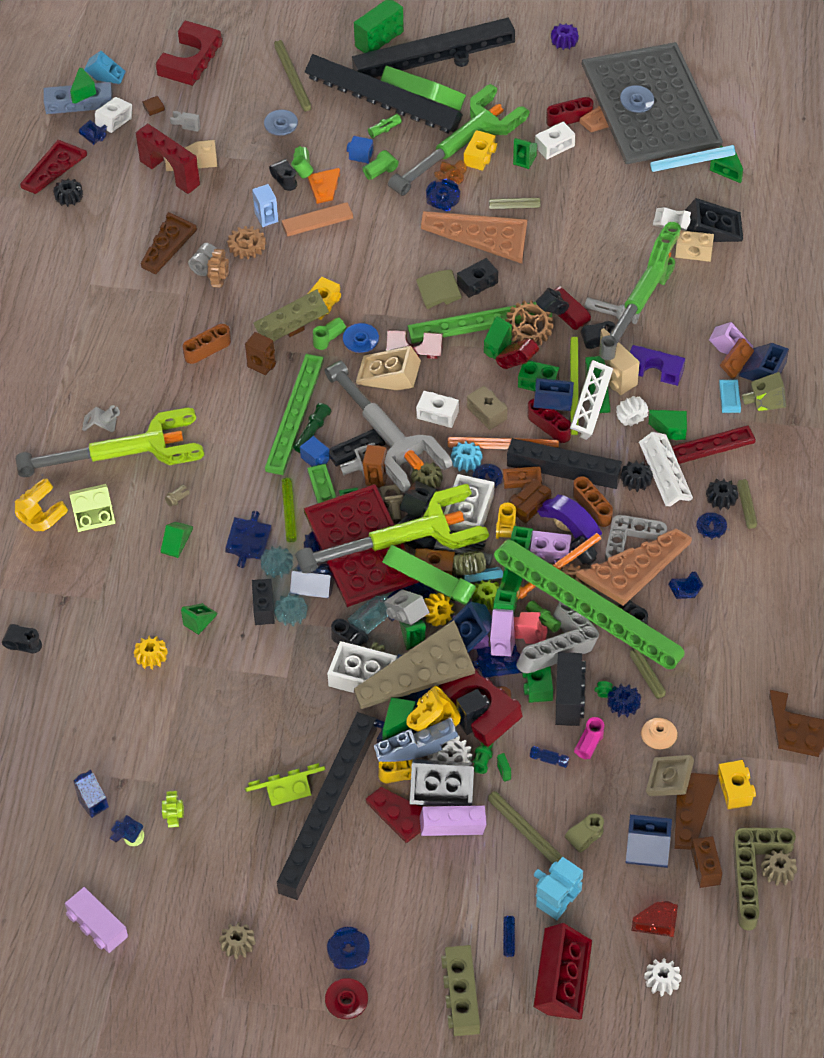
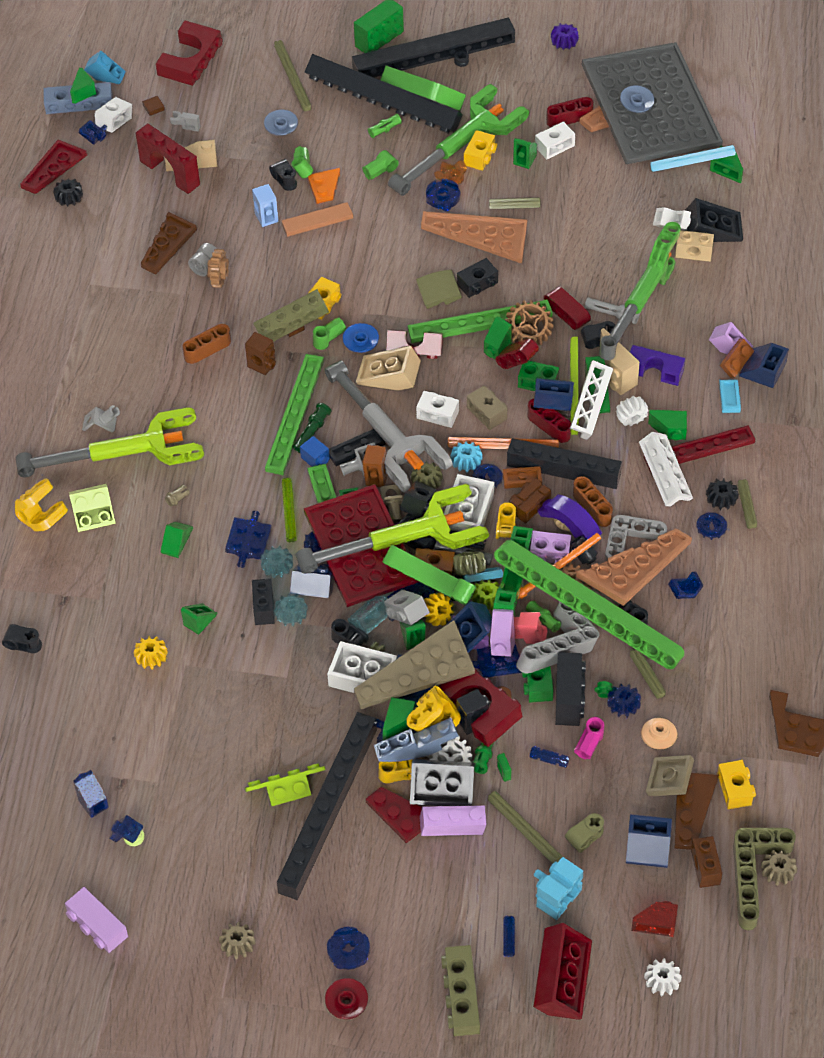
lime gear [162,791,184,828] -> none
medium nougat gear [227,226,266,260] -> none
blue brick [347,136,374,164] -> none
black piece [536,288,569,315] -> none
black gear [620,460,653,492] -> none
olive torso [742,372,786,411] -> none

